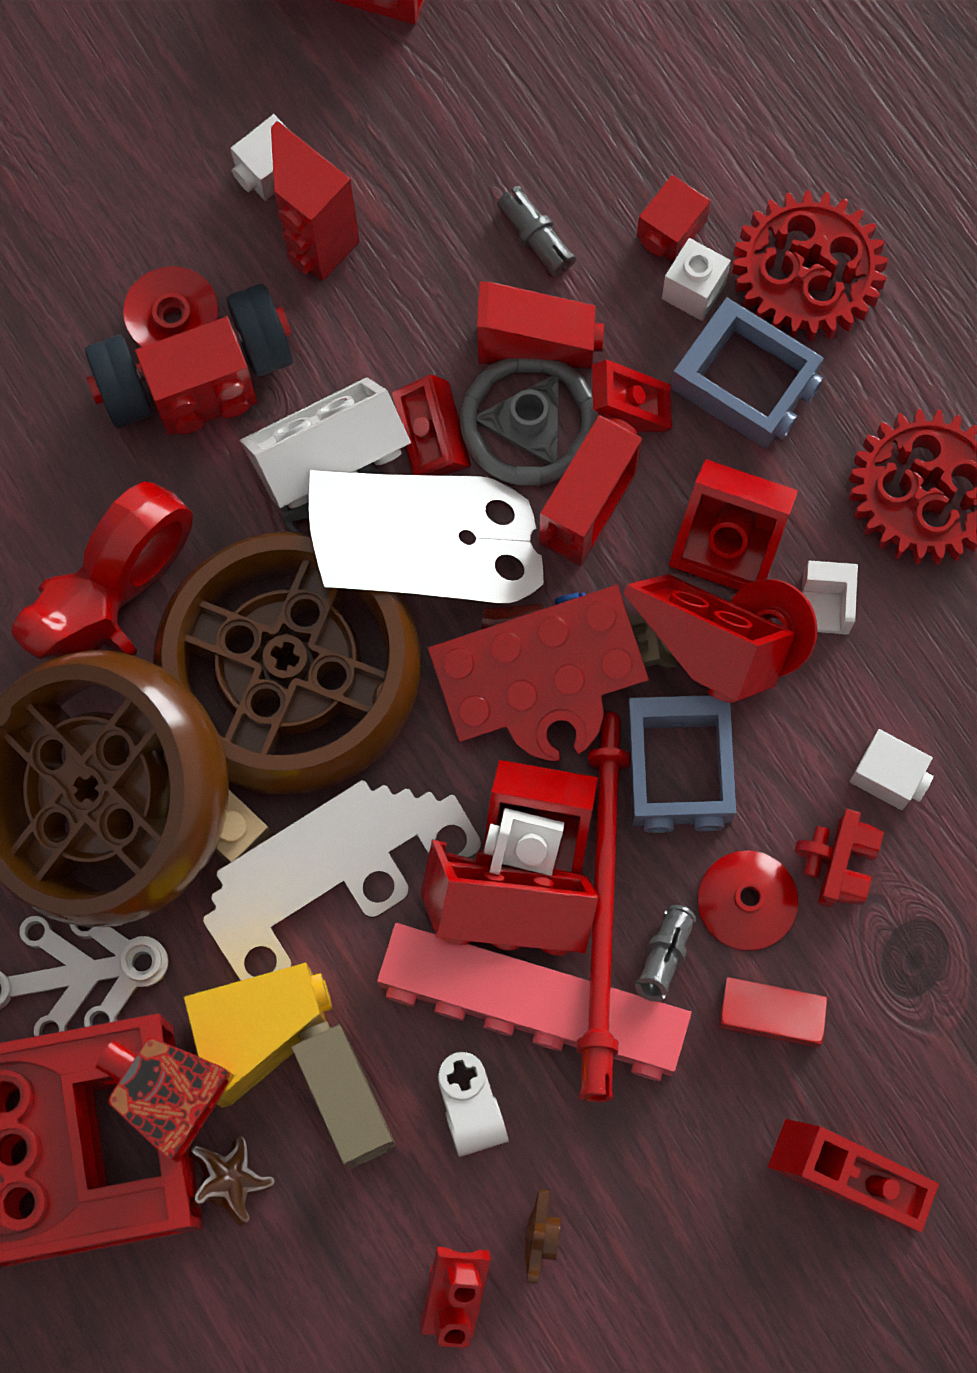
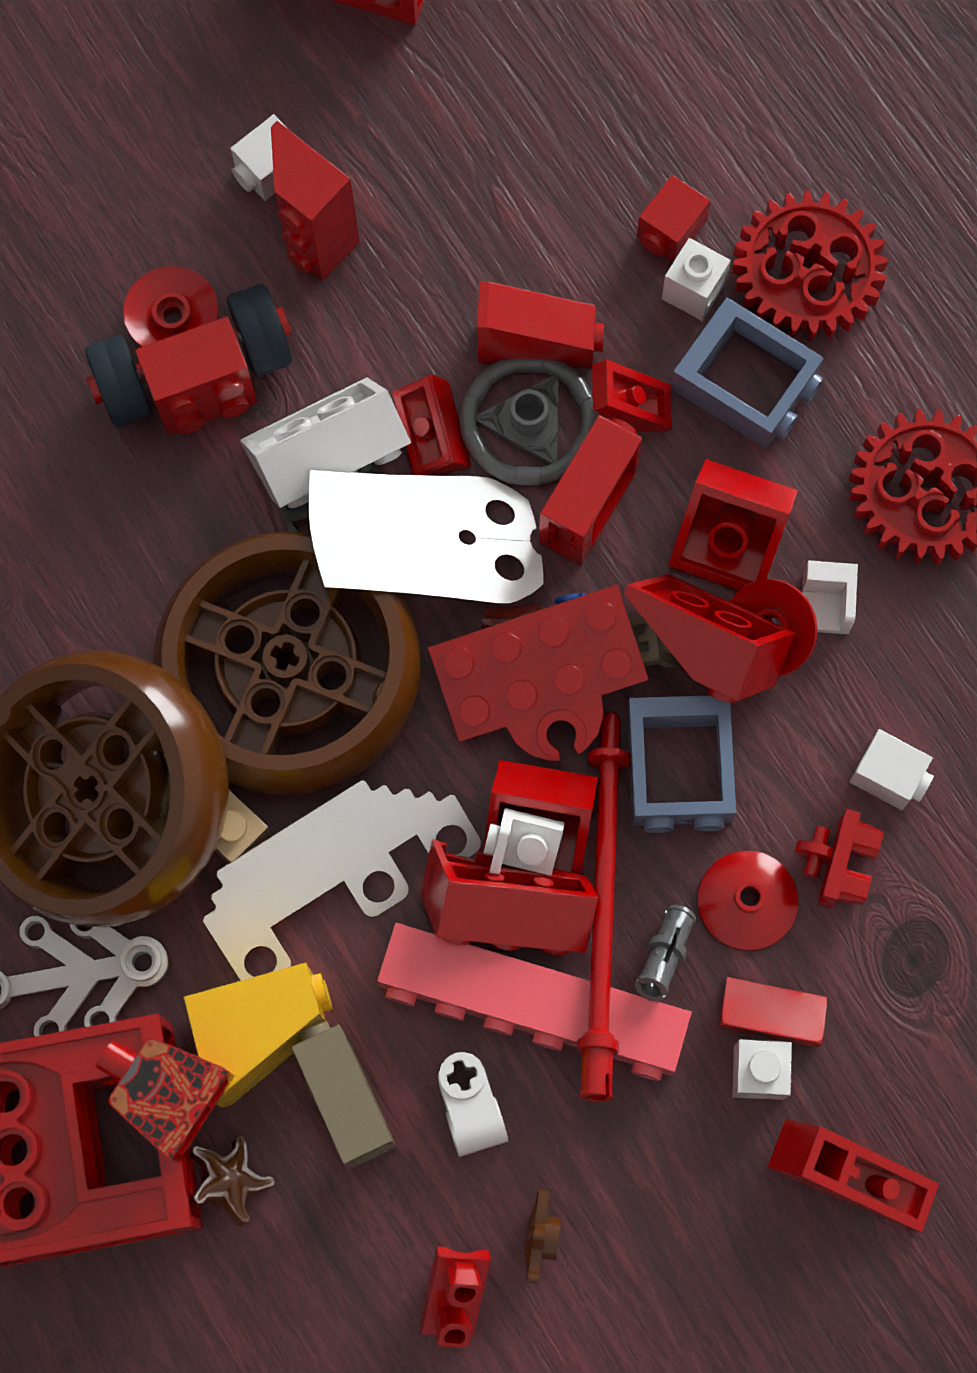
red animal [11,481,193,659] -> none
dark grey pin [497,186,576,277] -> none
none -> white brick [732,1040,792,1100]

